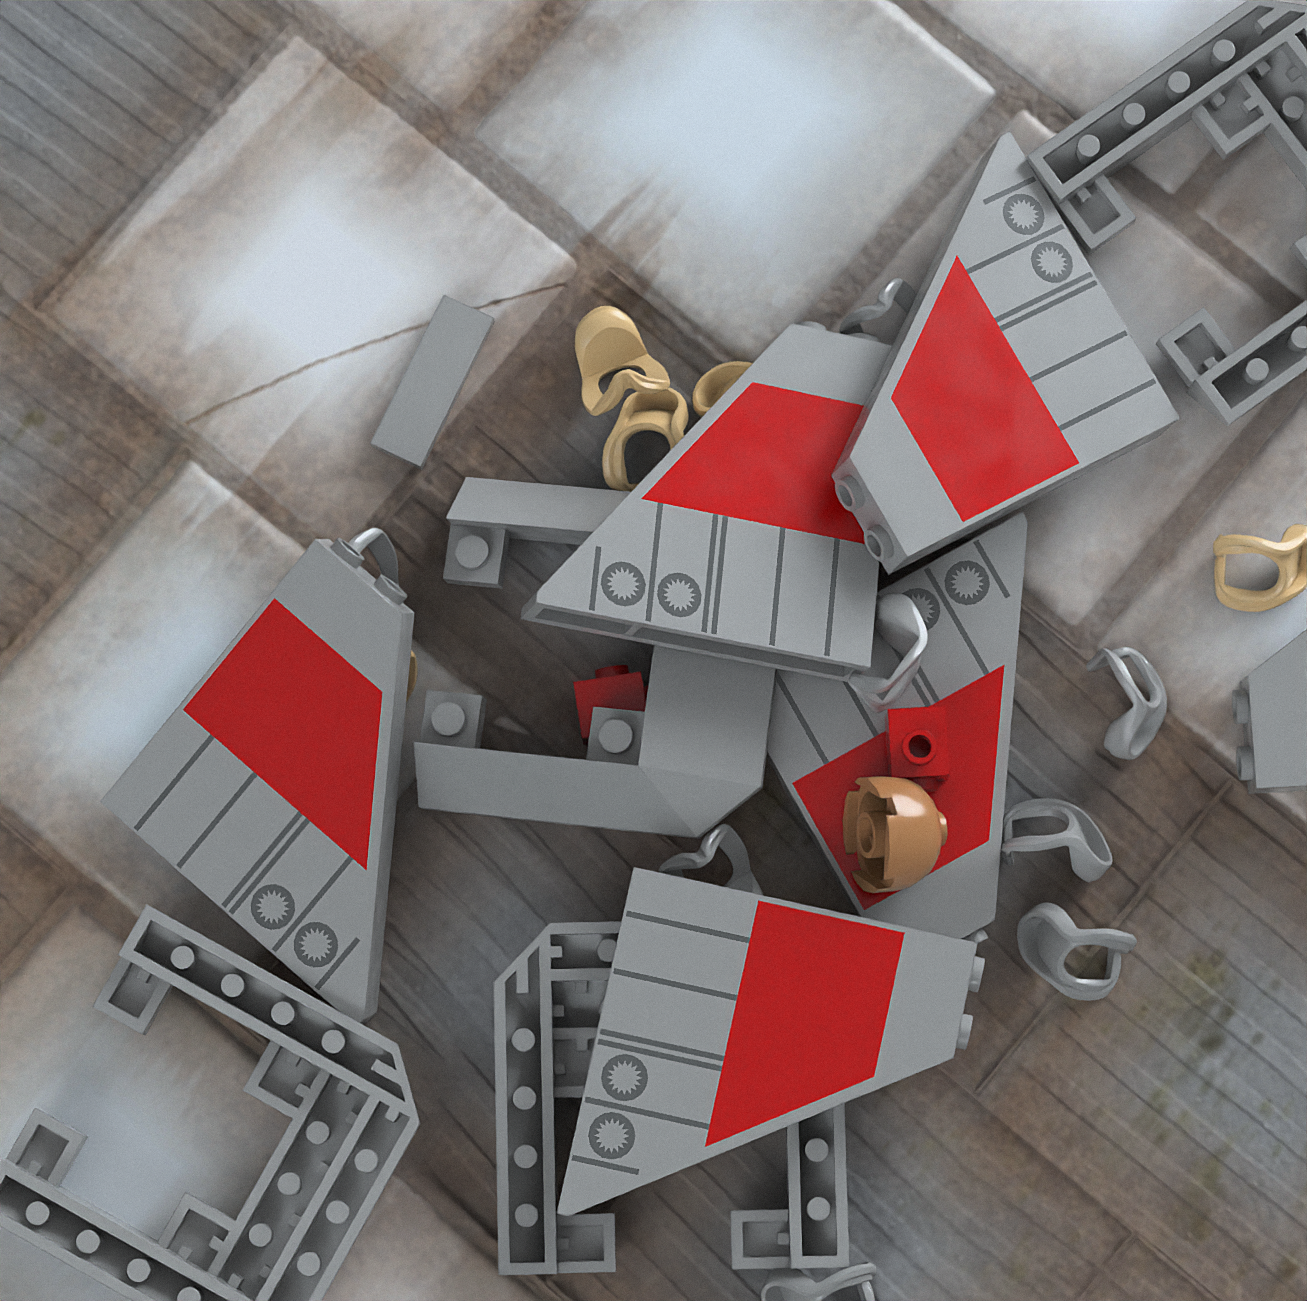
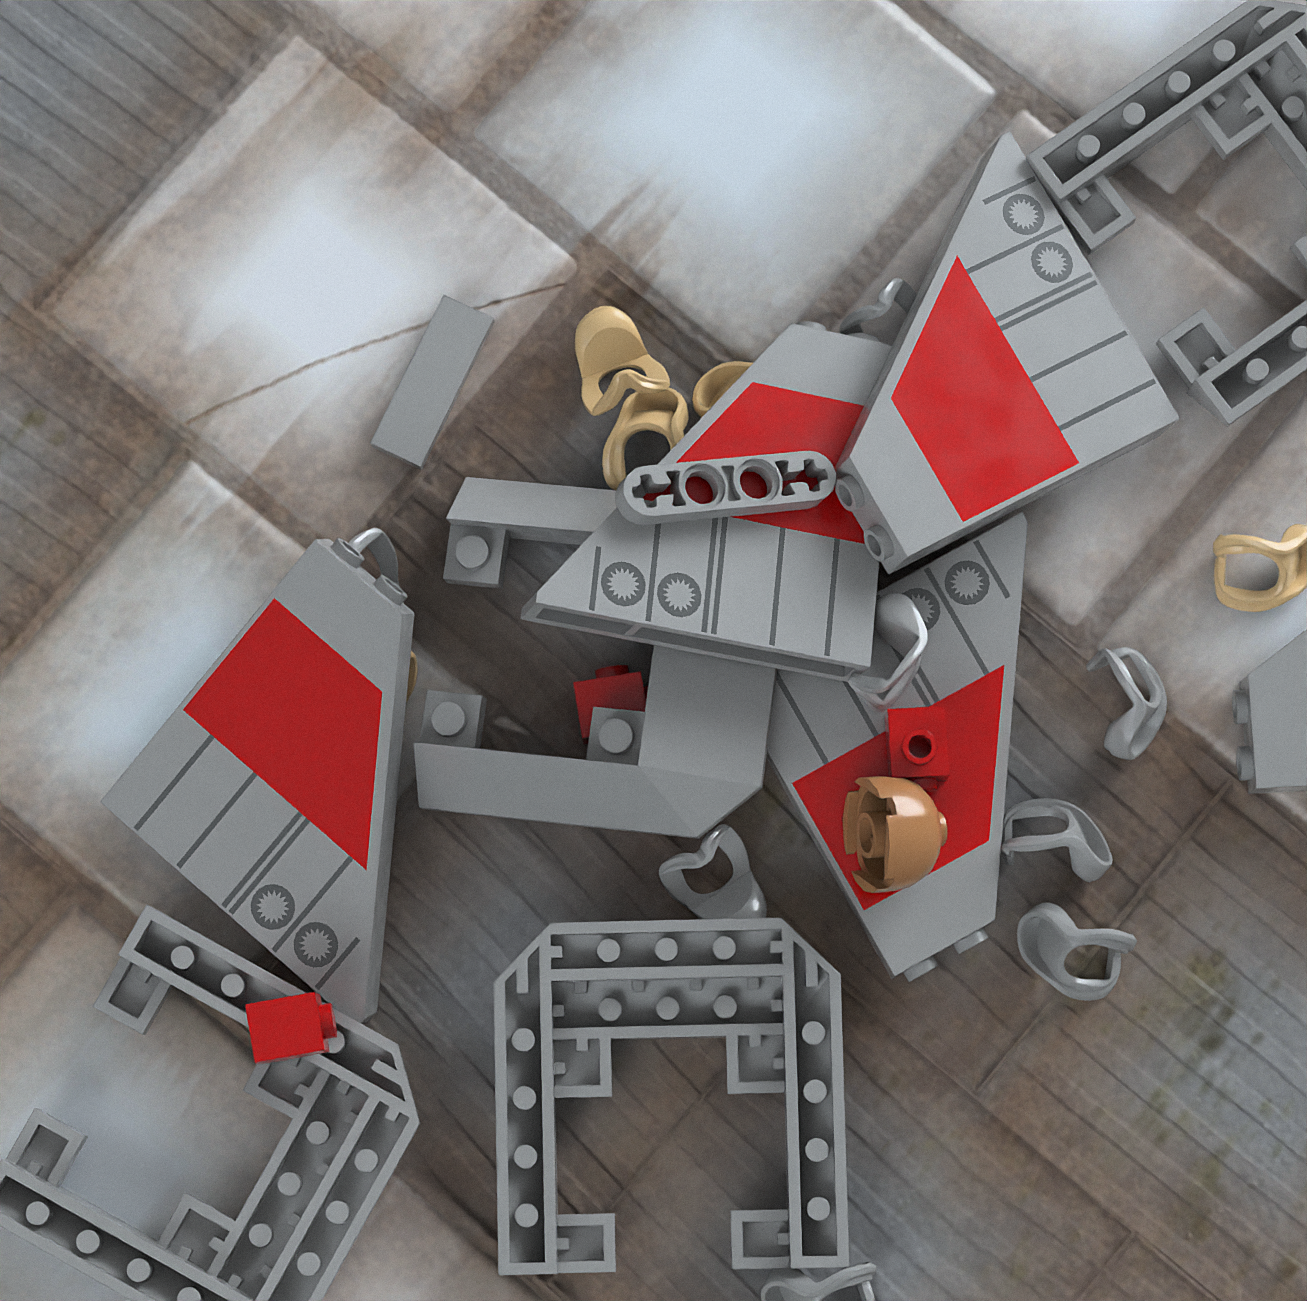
slope [557,867,985,1216] -> none
none -> red brick [245,992,337,1064]
none -> light grey beam [615,451,836,525]

